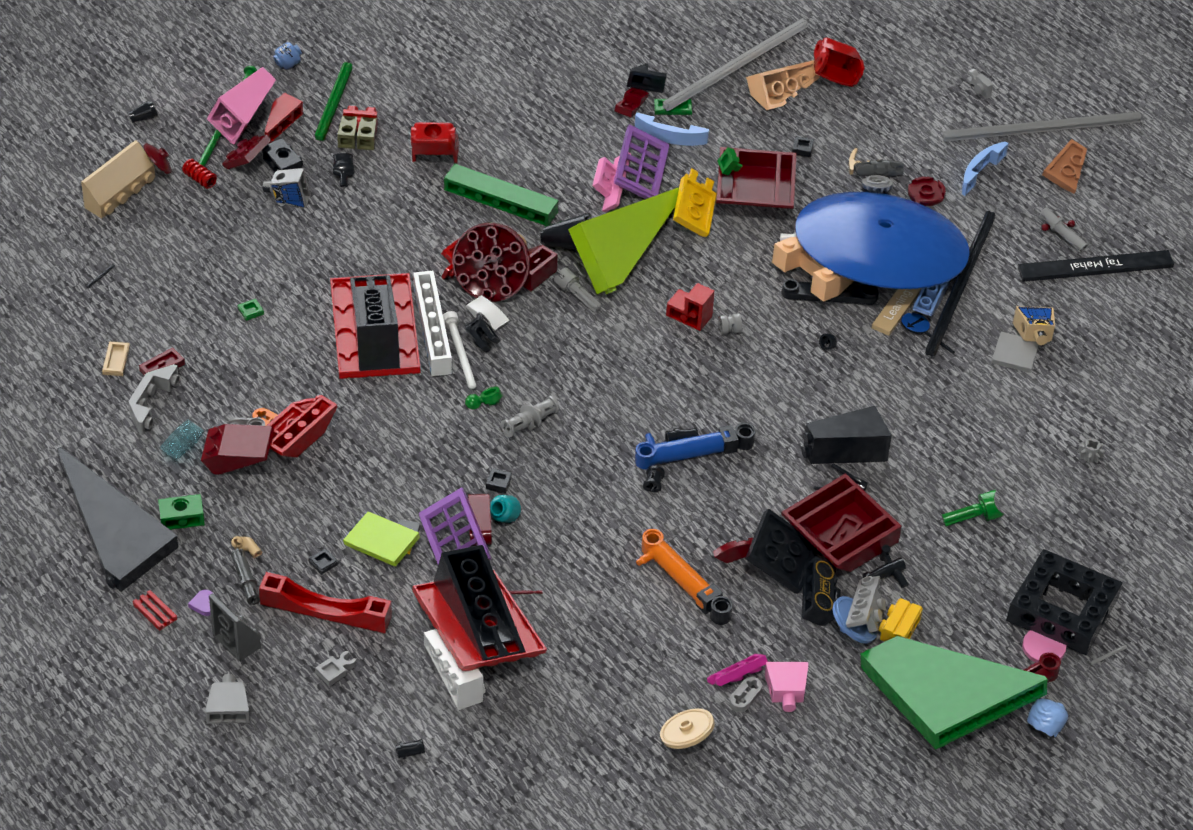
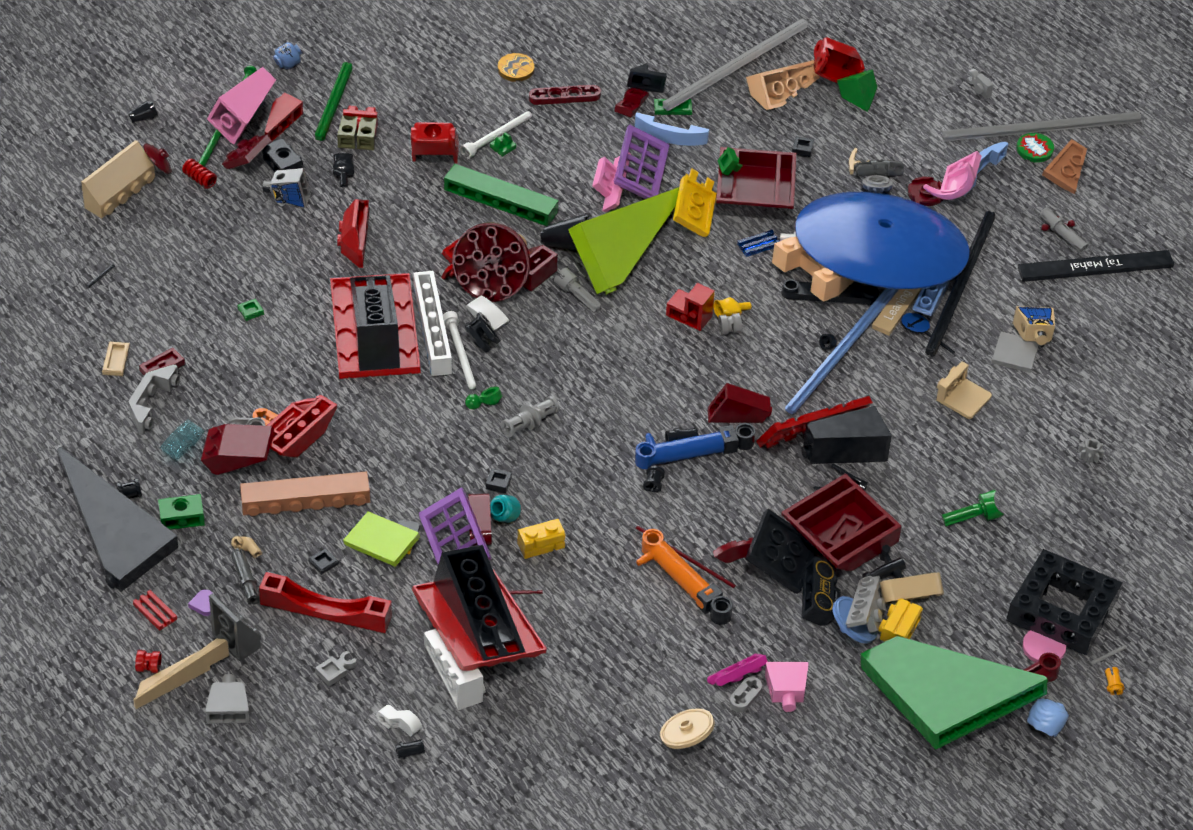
none -> black bush [116,478,142,498]
none -> tan wedge [133,638,229,709]
none -> red wheel [135,650,162,673]
none -> brick [240,471,370,516]
none -> red wedge [337,199,369,268]
none -> white piece [376,705,422,736]
none -> white piece [460,111,532,159]
none -> green tile [490,132,517,157]
none -> tile [498,53,534,82]
none -> yellow brick [517,519,565,559]
none -> dark red beam [529,85,601,105]
none -> dark red axle [636,526,736,588]
none -> dark red slope [708,383,772,423]
none -> yellow piece [713,297,752,317]
none -> clear blue tile [737,230,780,257]
none -> red wing [756,396,873,448]
none -> medium blue axle [785,288,899,415]
none -> green slope [837,69,877,112]
none -> tan beam [880,572,944,604]
none -> bright pink piece [923,151,982,200]
none -> tan bracket [936,361,992,419]
none -> tile [1016,133,1055,162]
none -> light orange pin [1105,667,1125,695]

